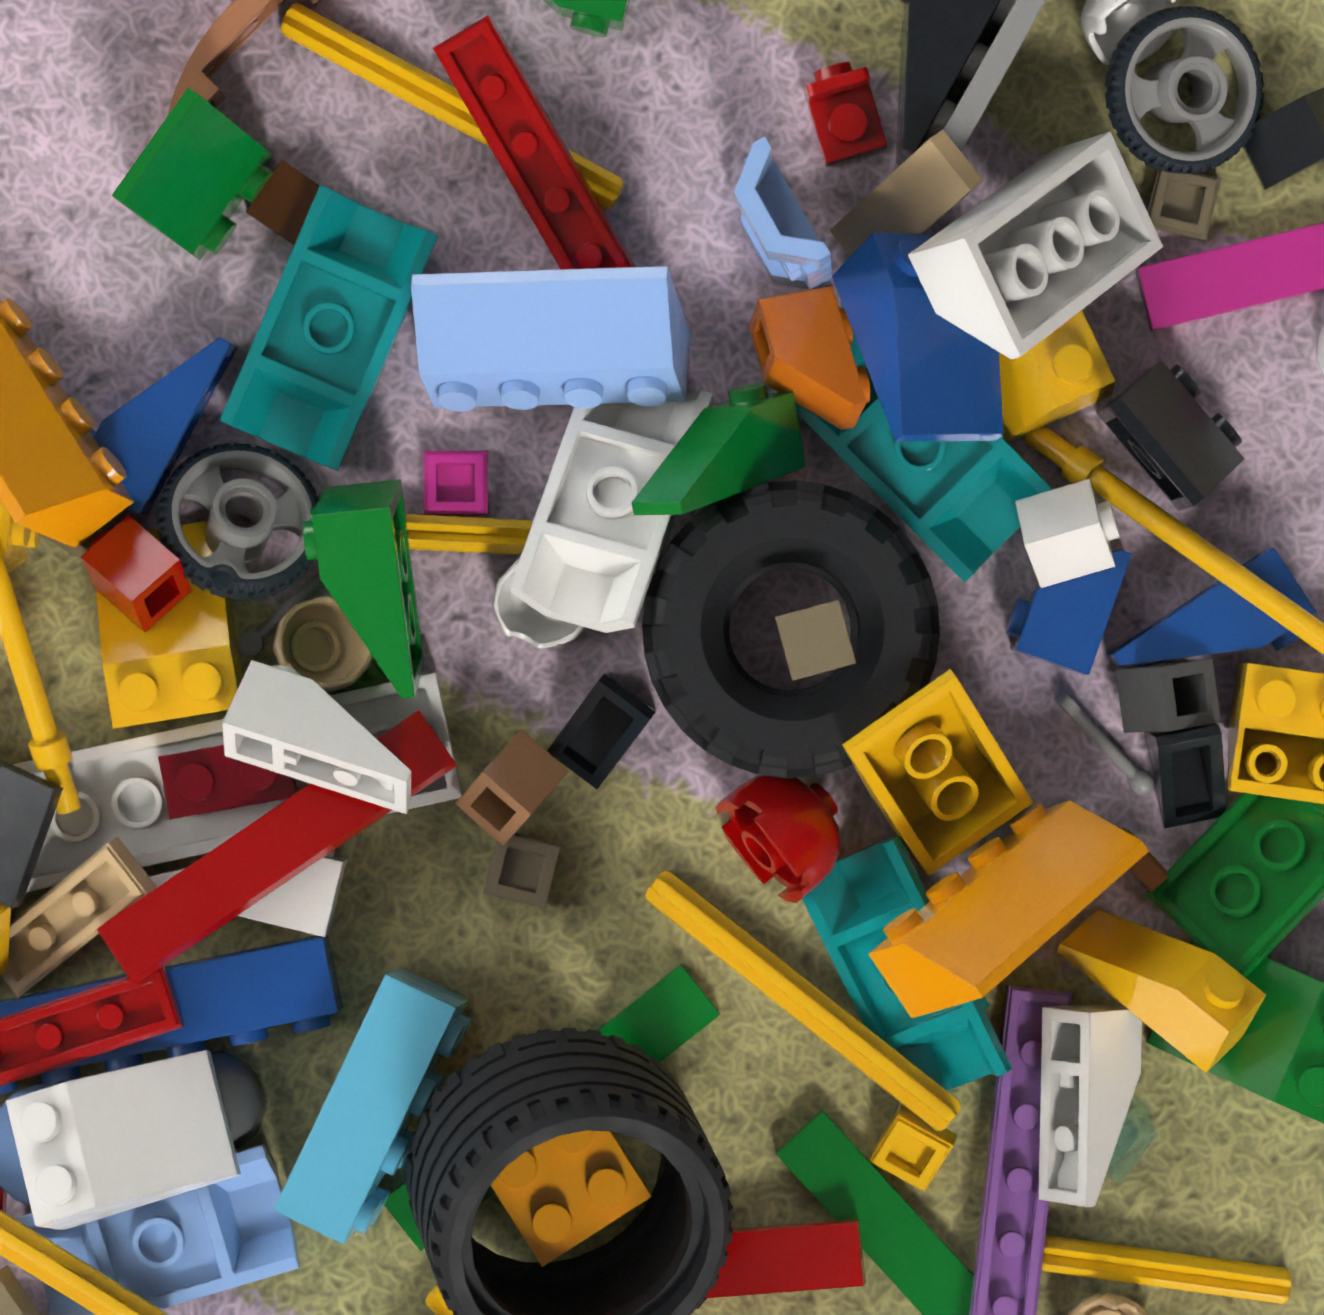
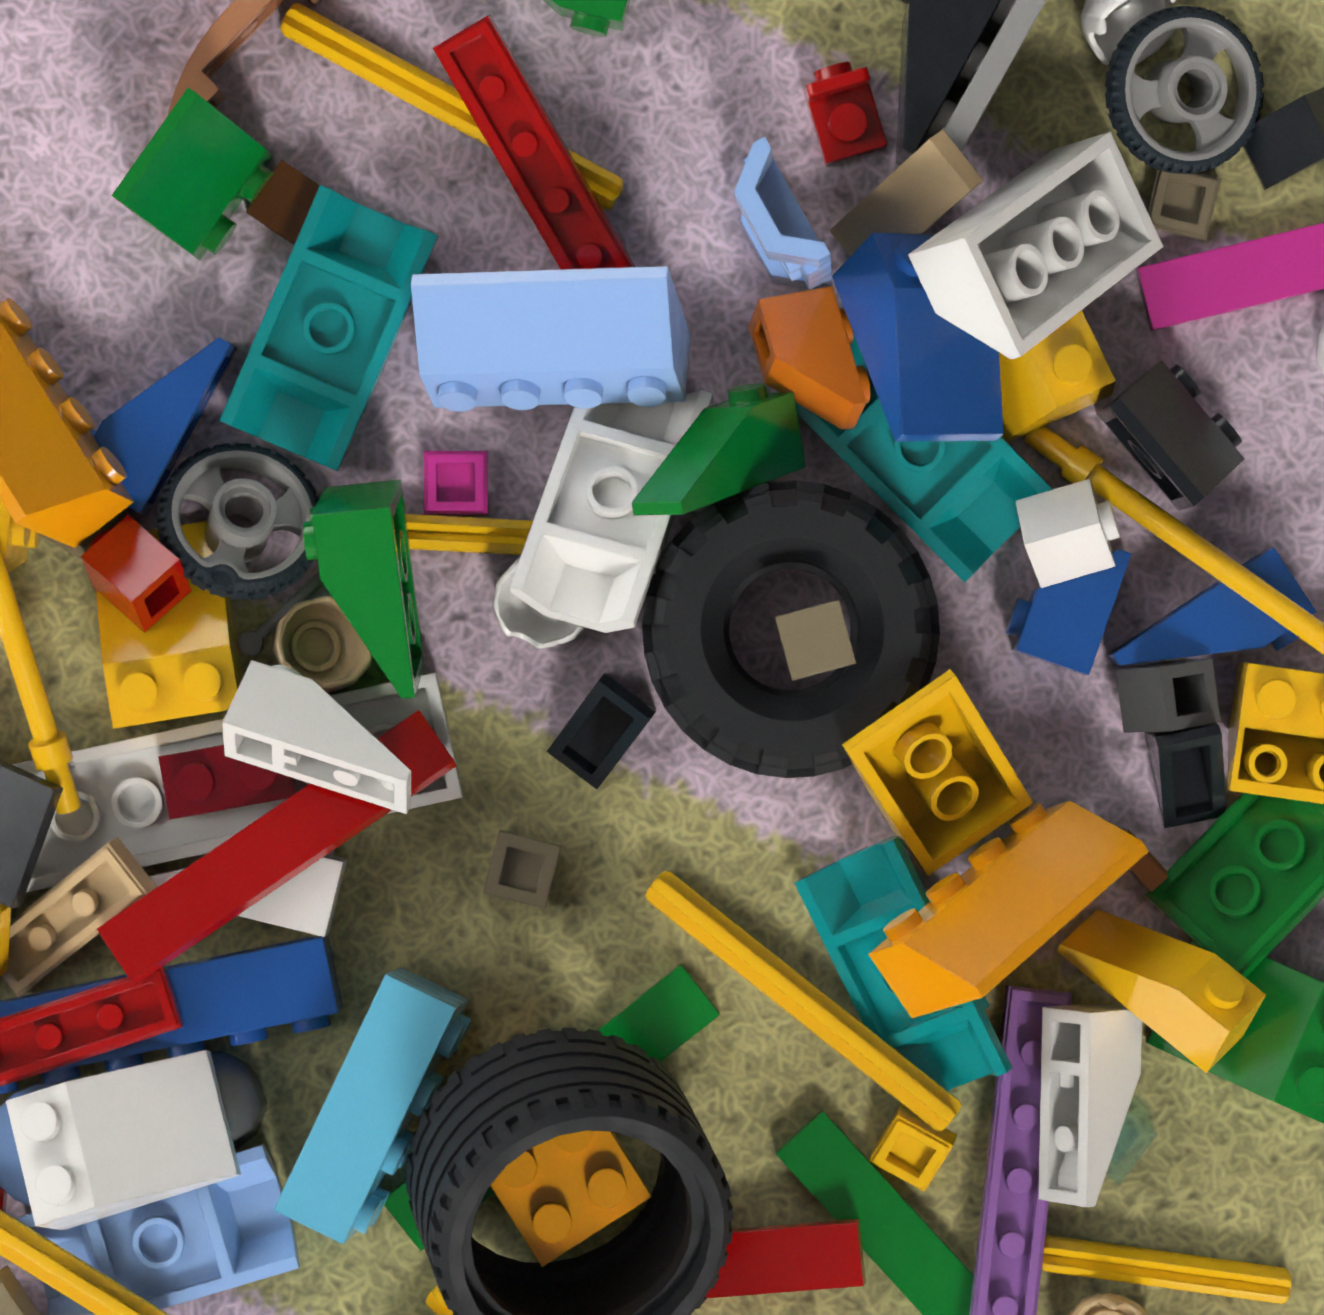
medium nougat brick [455,729,569,846] -> none
red cylinder [716,775,840,903] -> none
light grey hinge [1055,691,1155,796] -> none

